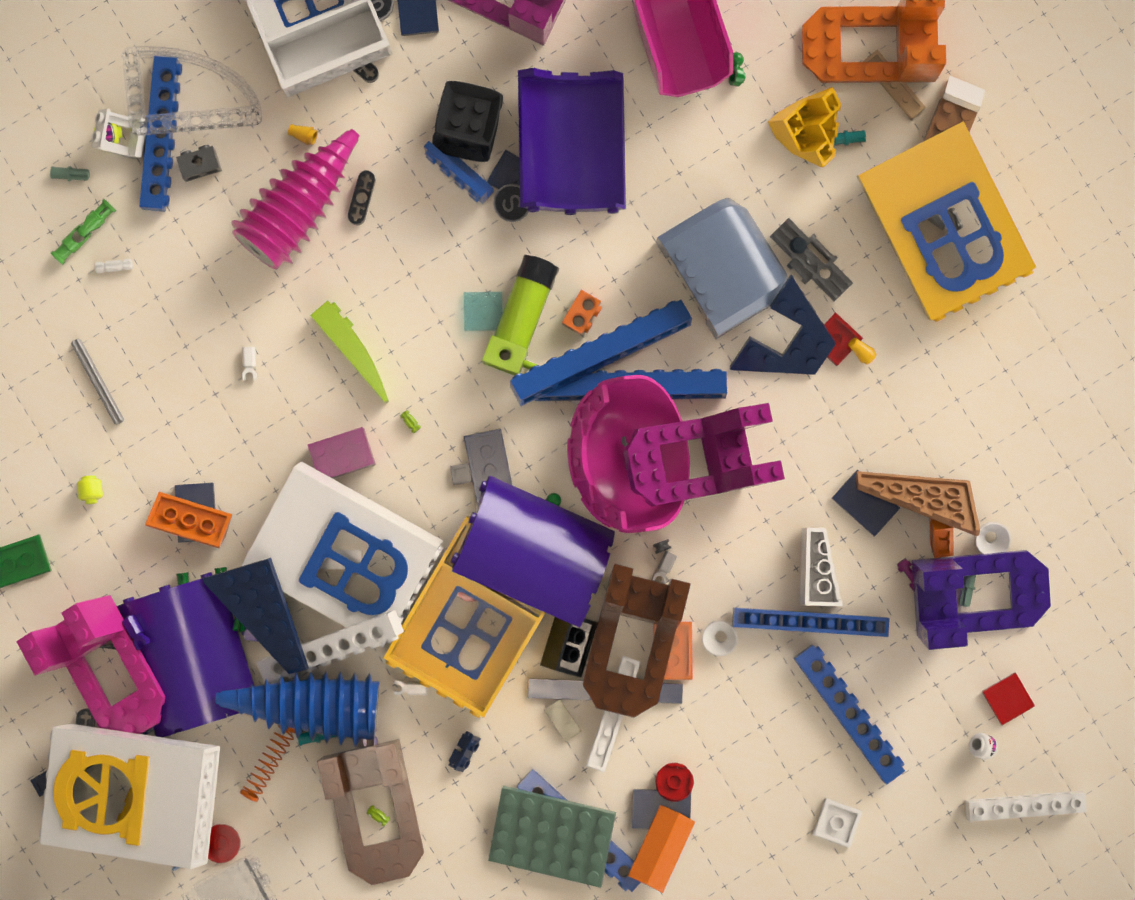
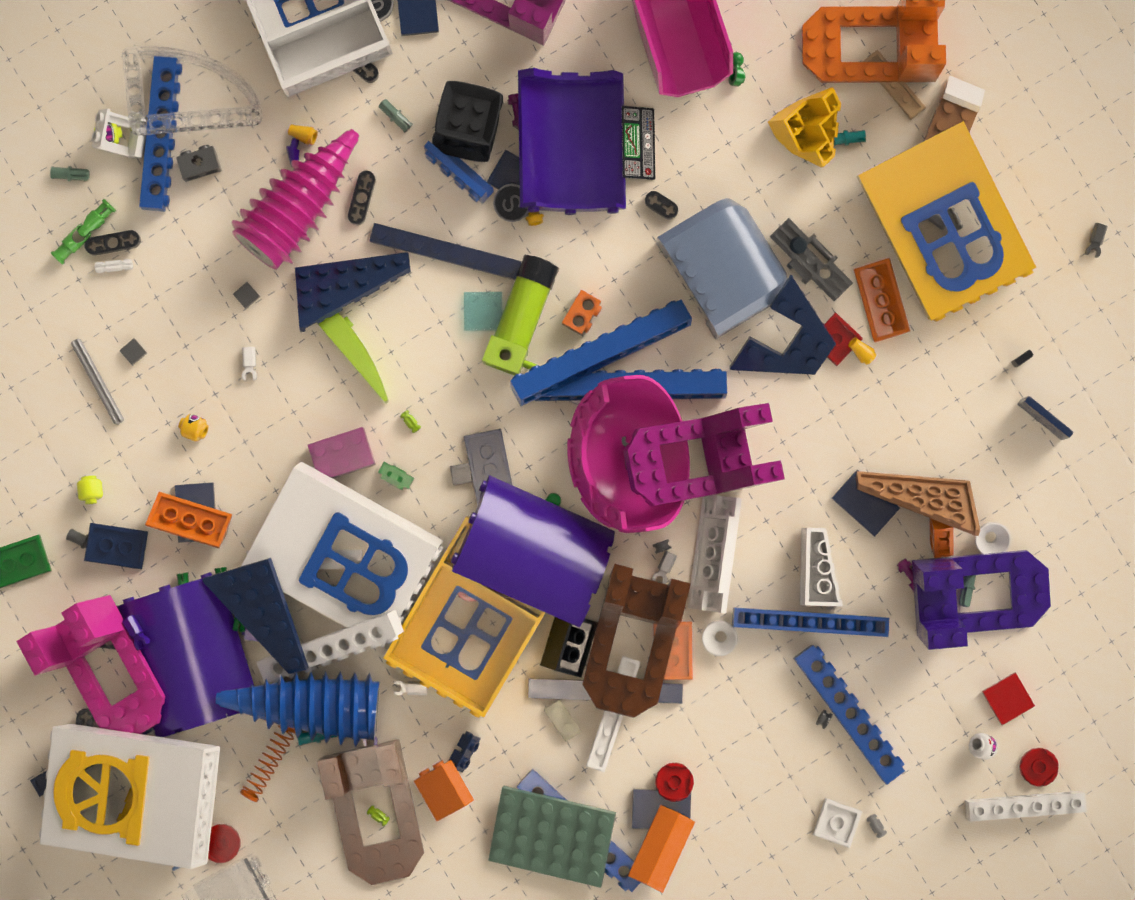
none -> dark grey pin [66,529,88,549]
none -> dark blue tile [84,523,148,569]
none -> black beam [85,230,141,255]
none -> dark grey tile [119,338,147,365]
none -> yellow head [178,414,209,442]
none -> dark grey tile [233,282,260,309]
none -> dark purple bar [286,138,300,168]
none -> dark blue wing [295,252,411,332]
none -> dark blue plate [369,223,522,280]
none -> piece [378,461,415,491]
none -> sand green axle [379,99,413,133]
none -> orange brick [414,760,474,821]
none -> magenta bar [507,93,519,130]
none -> yellow plate [525,212,544,226]
none -> sticker [622,106,656,180]
none -> black beam [645,191,678,220]
none -> white slope [687,495,742,613]
none -> dark grey bush [816,710,833,729]
none -> orange slope [854,258,910,342]
none -> light grey piece [867,814,887,838]
none -> black tile [1011,349,1034,367]
none -> tile [1017,396,1073,440]
none -> red tile [1019,748,1059,786]
none -> dark grey bar [1085,223,1108,258]

